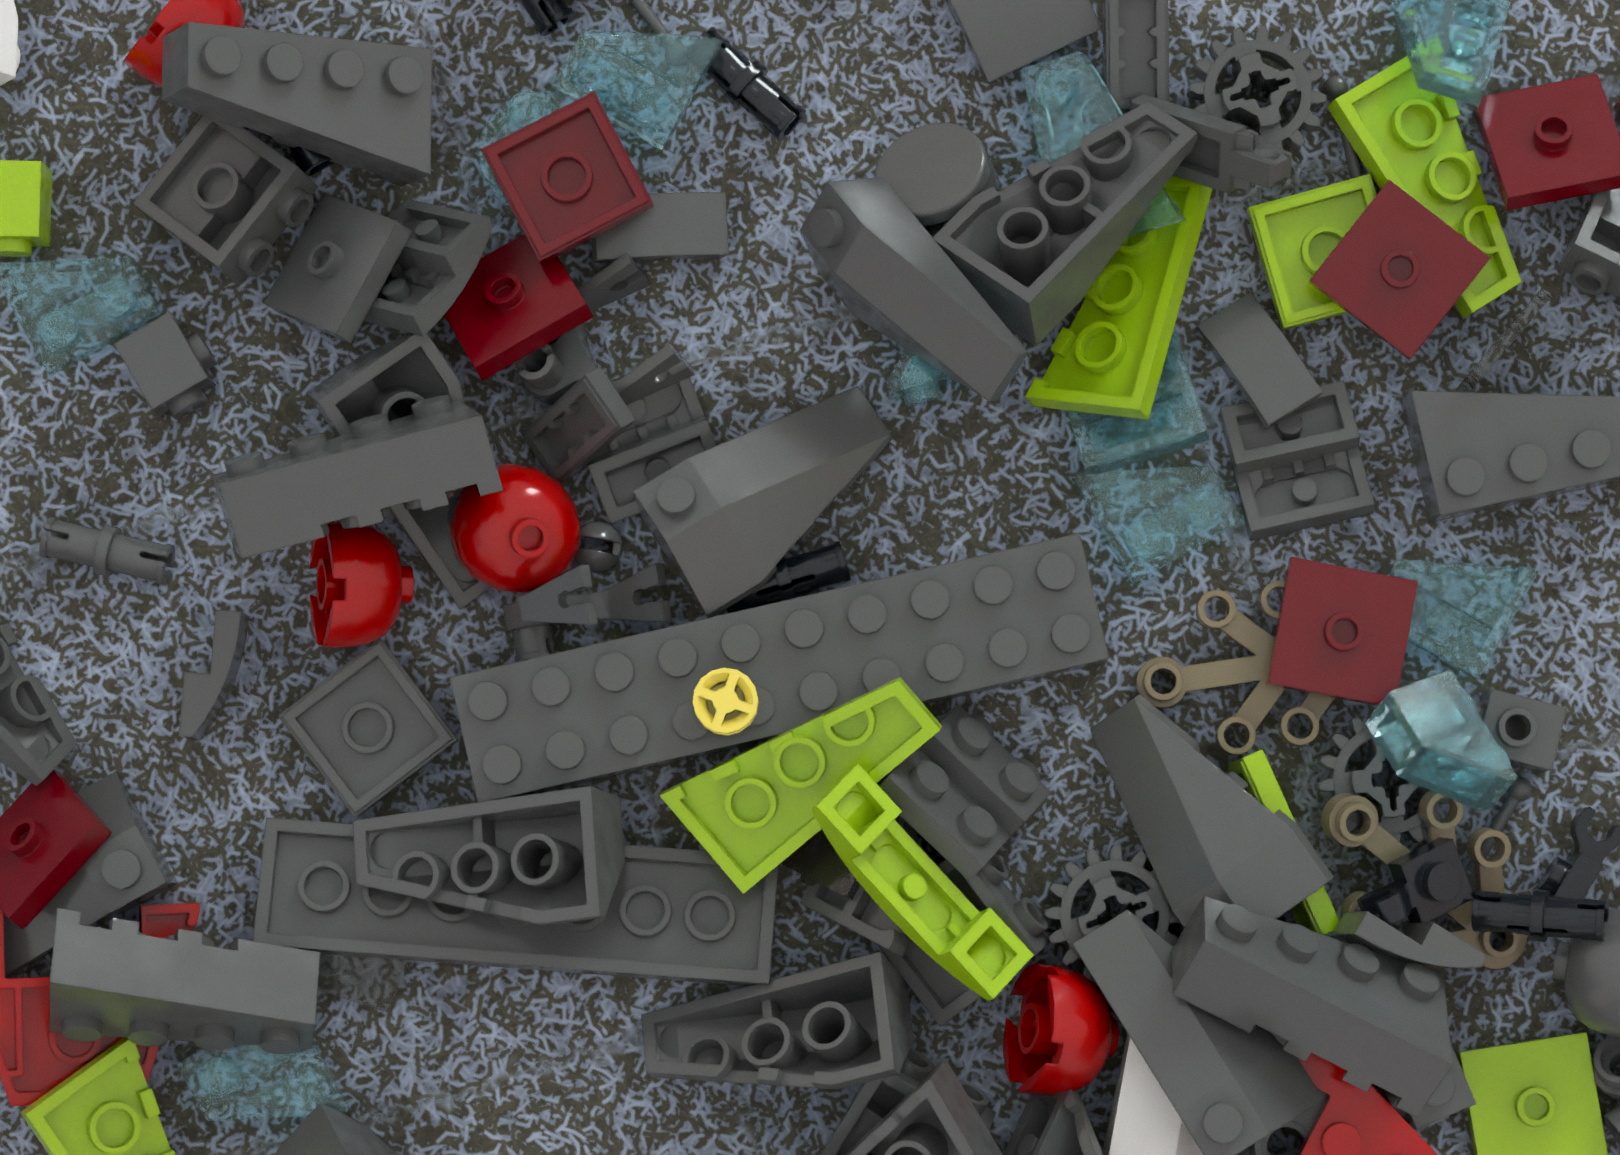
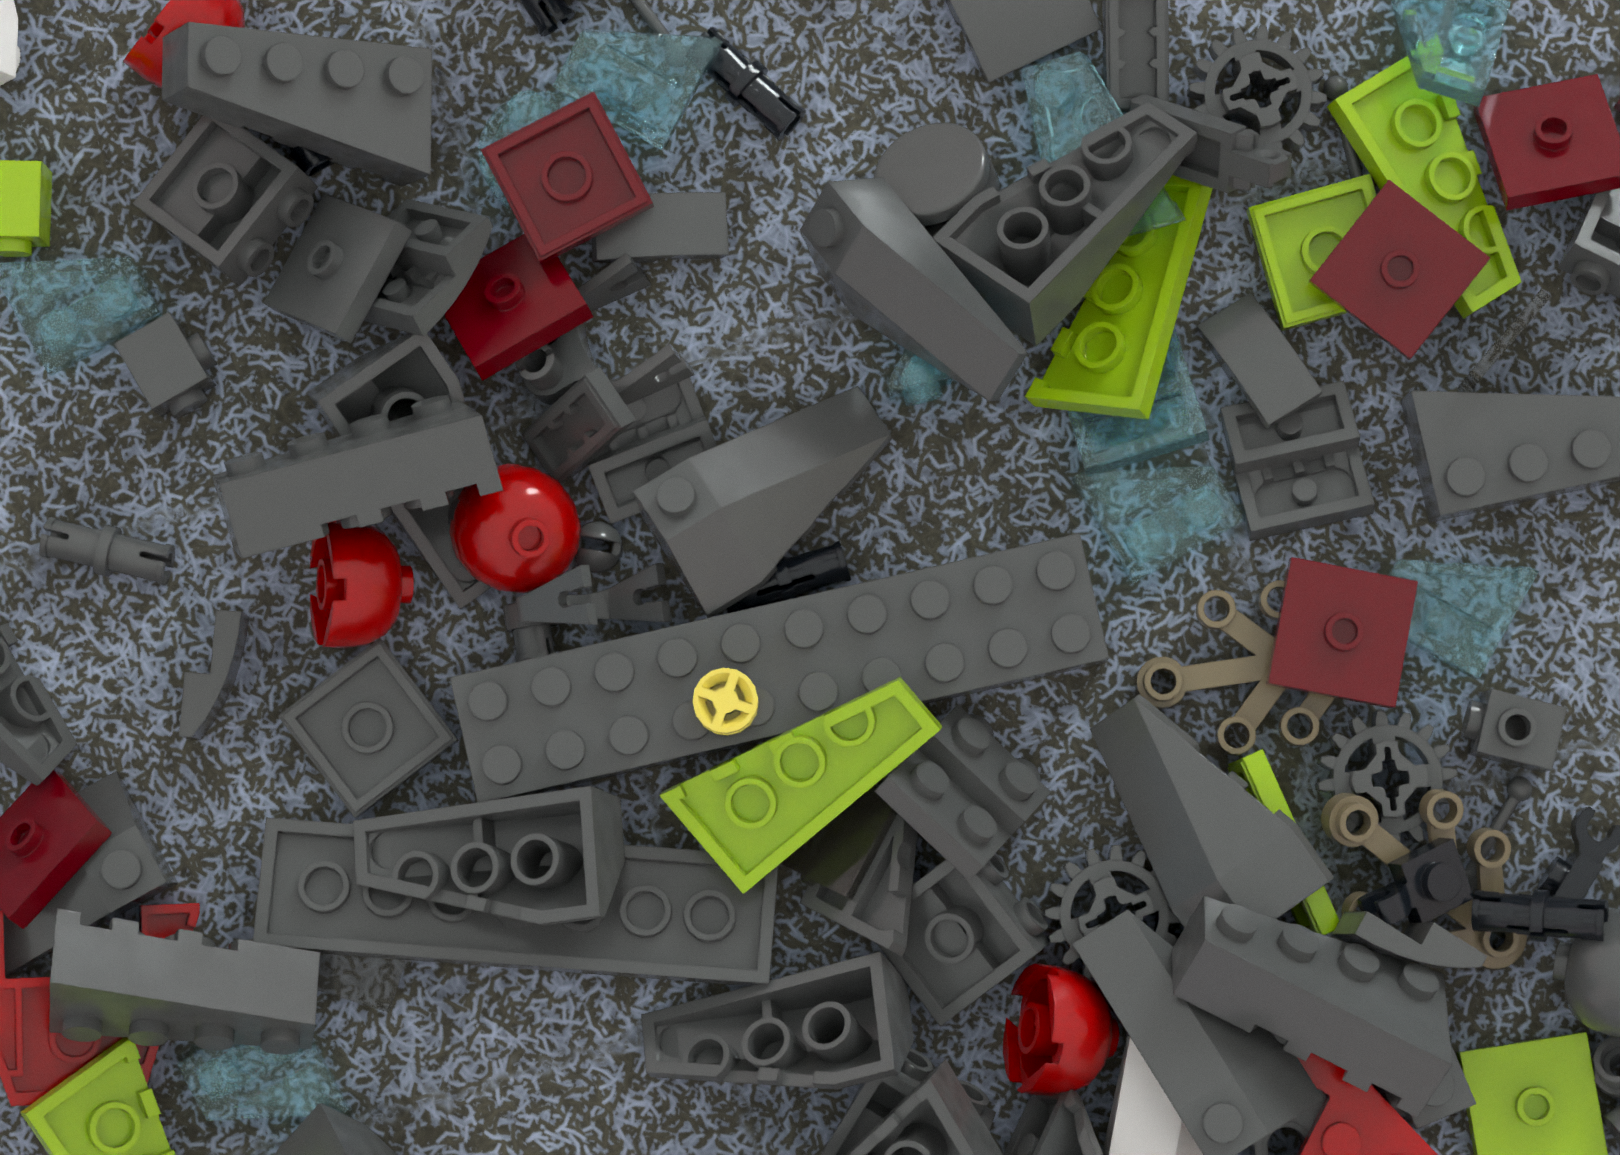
lime slope [812,764,1034,1001] -> none
clear light blue slope [1365,669,1518,811] -> none

